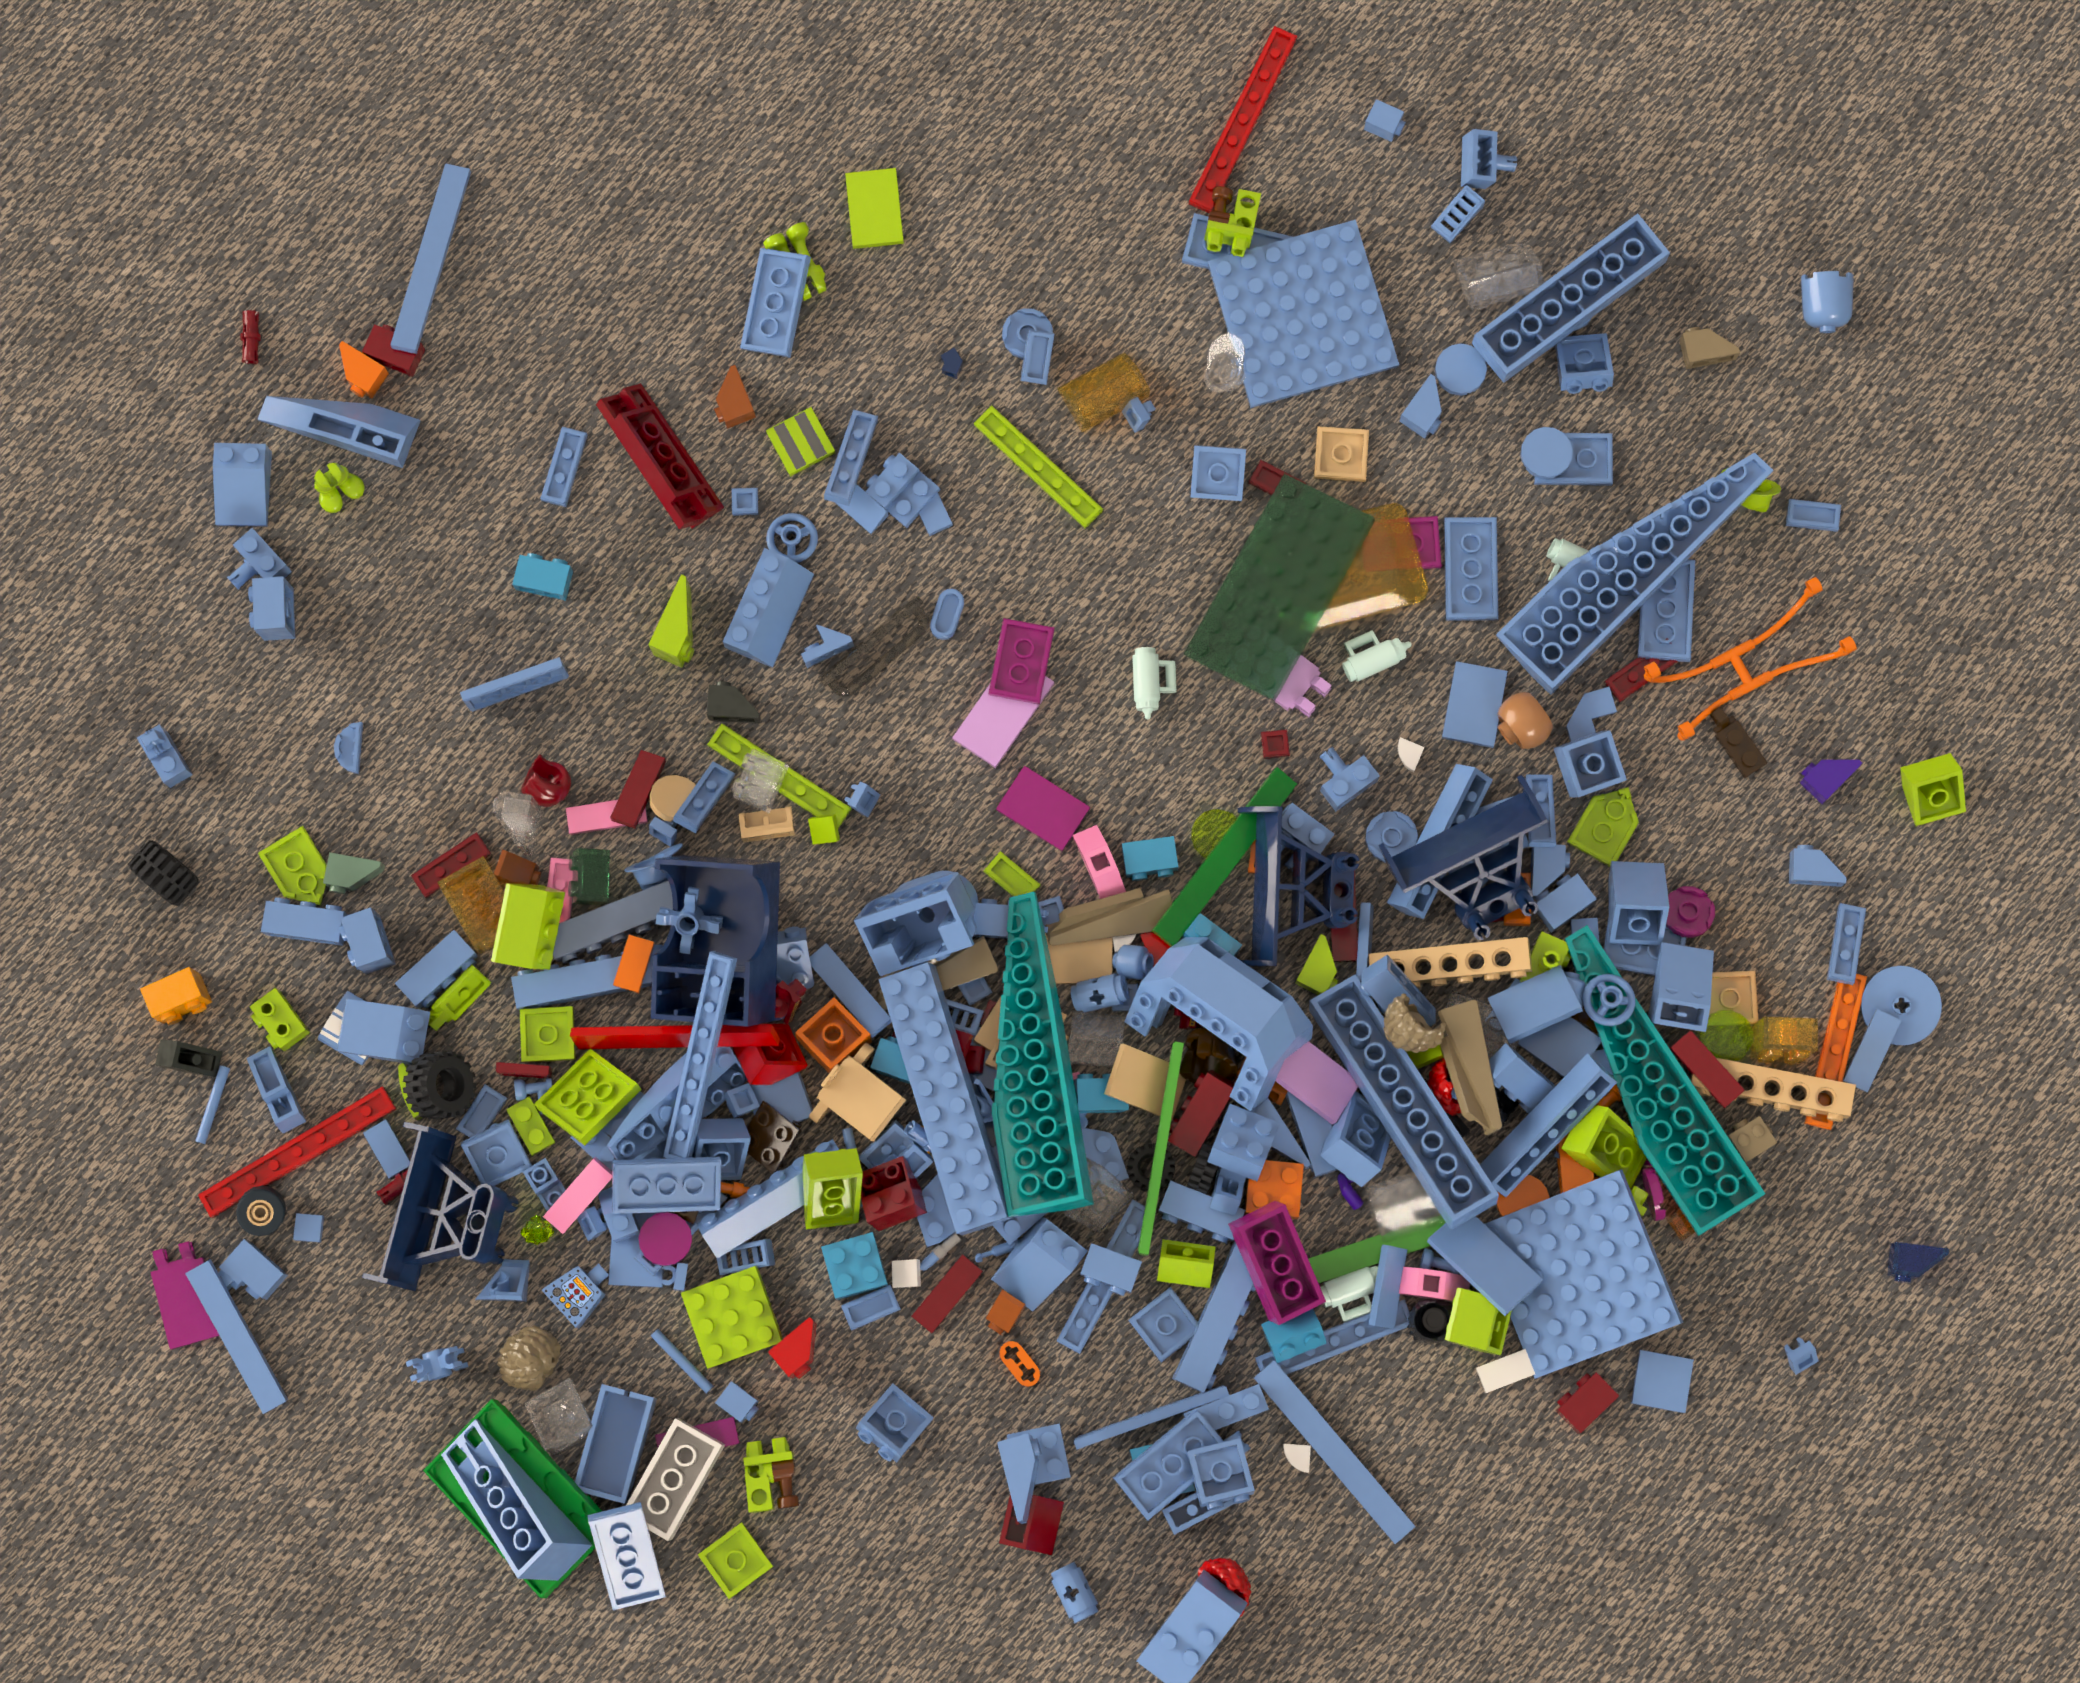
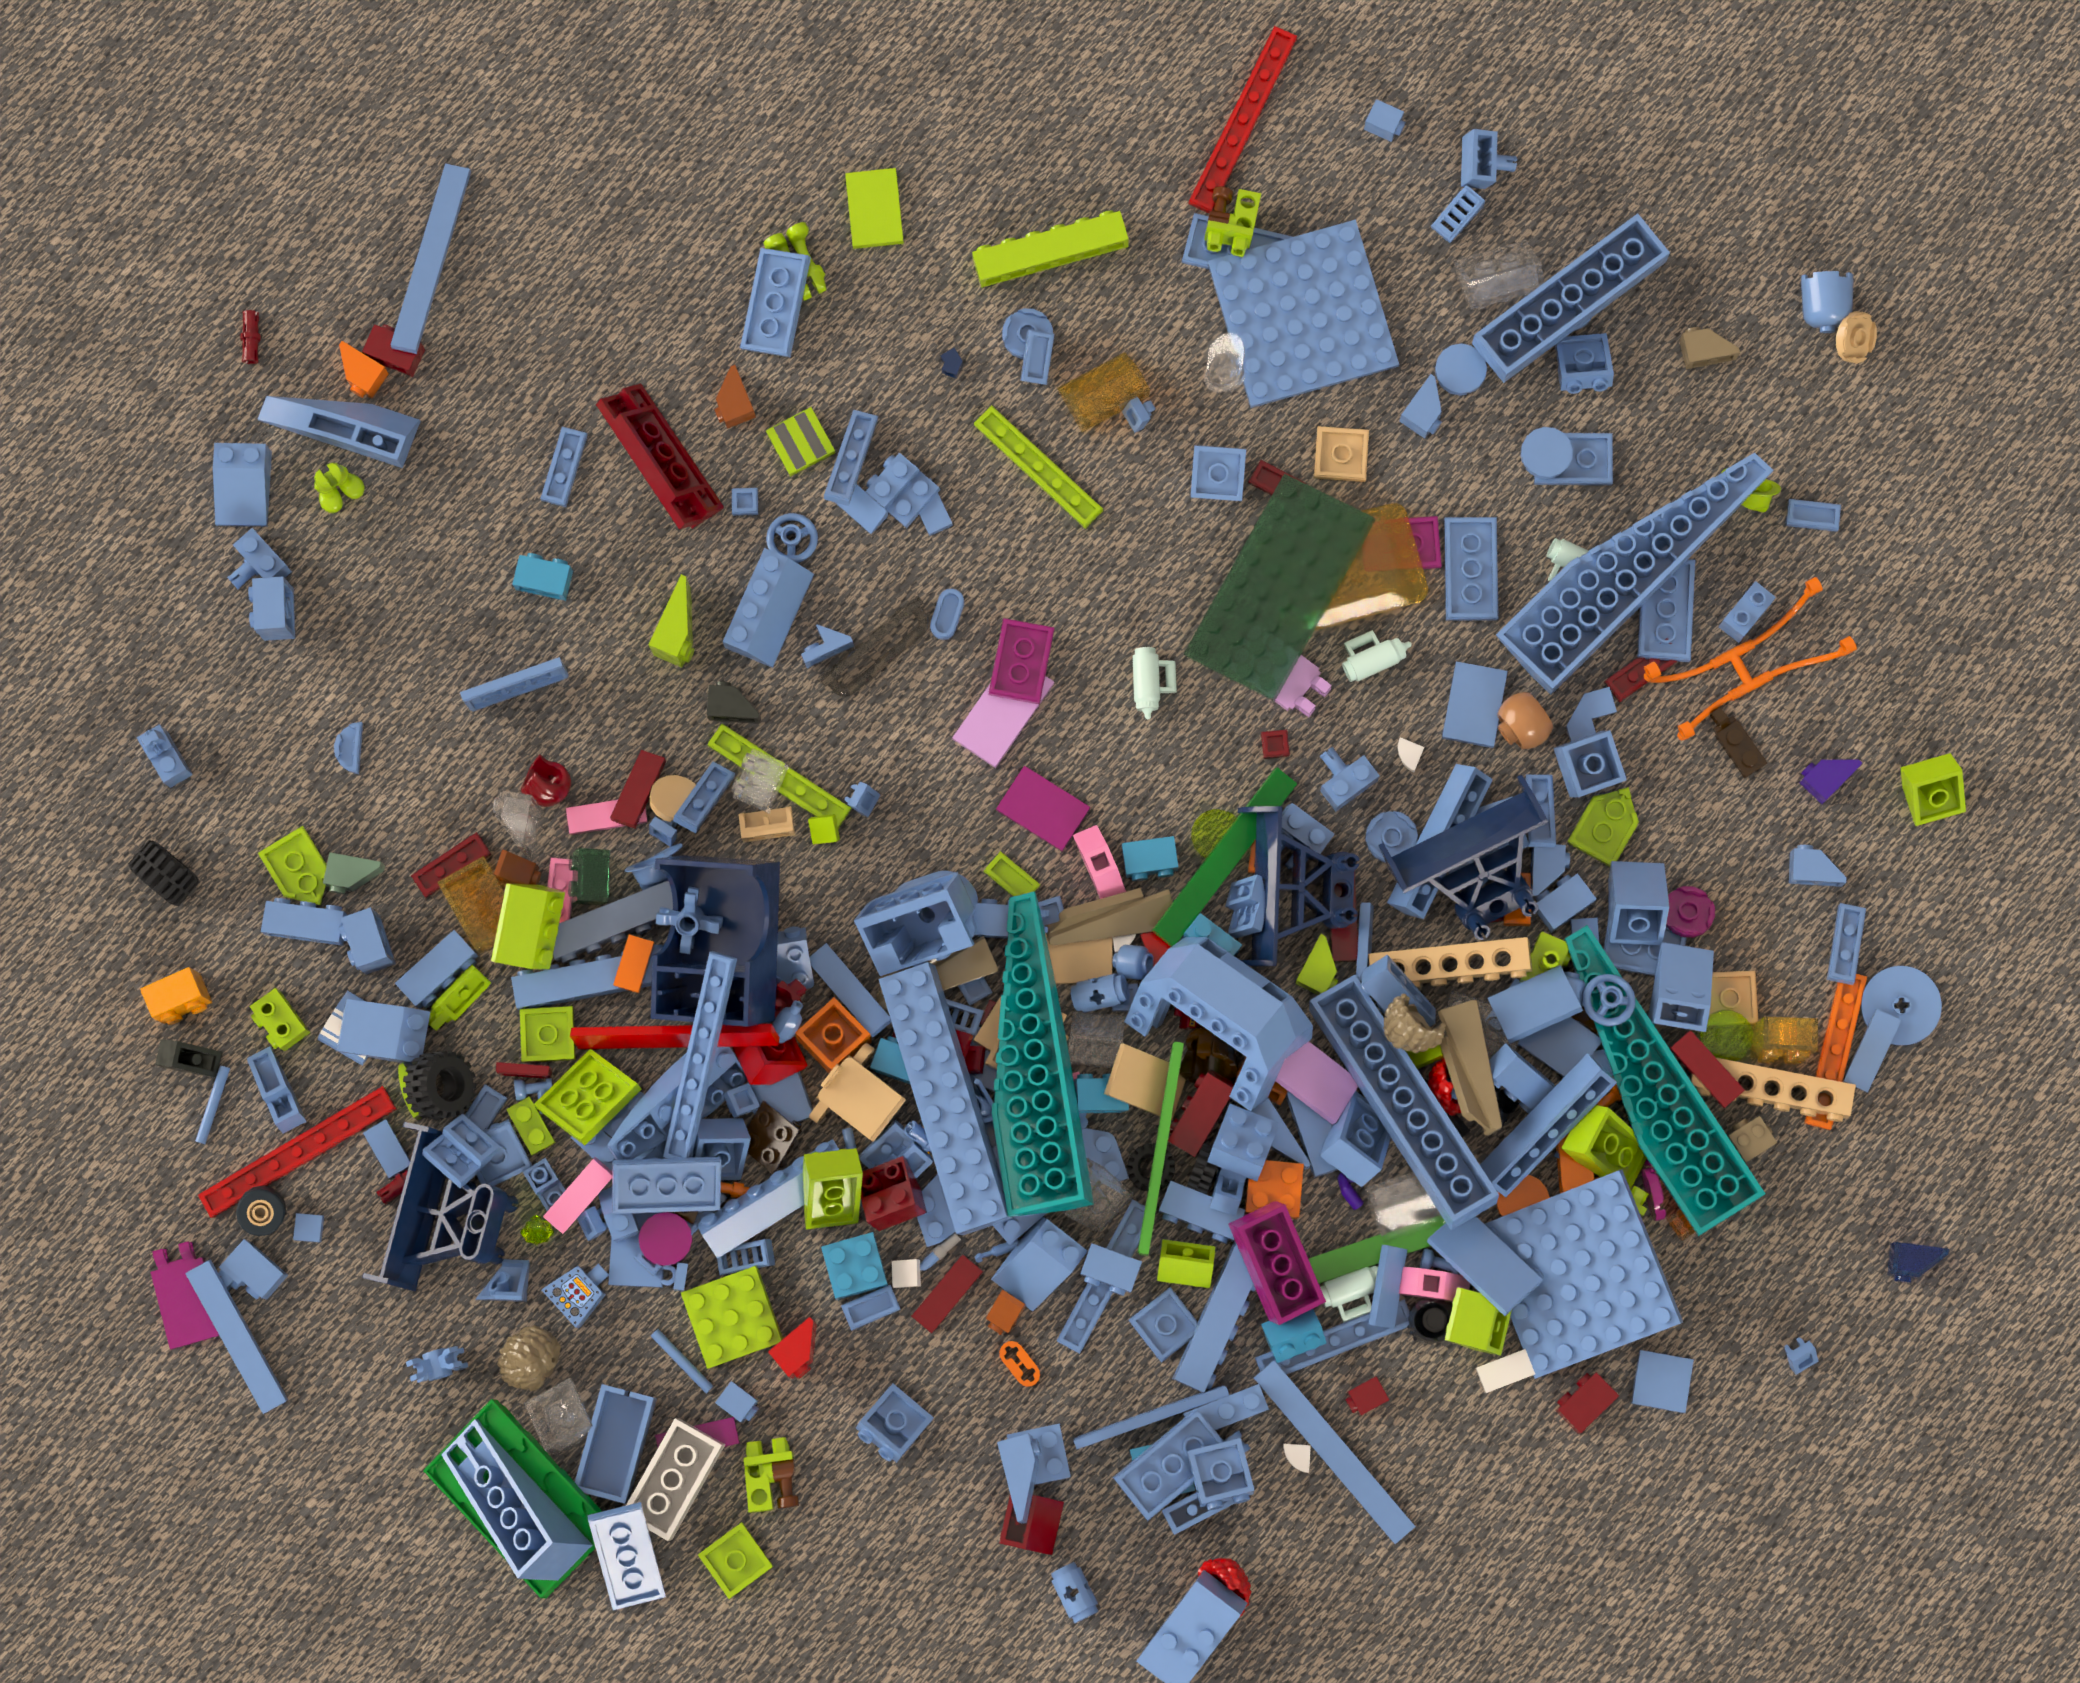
none -> medium blue slope [422,1114,500,1188]
none -> medium blue plant [773,1000,803,1043]
none -> lime brick [972,210,1129,288]
none -> medium blue slope [1225,875,1265,938]
none -> dark red brick [1345,1376,1389,1416]
none -> medium blue brick [1719,581,1776,643]
none -> tan tile [1836,311,1877,364]

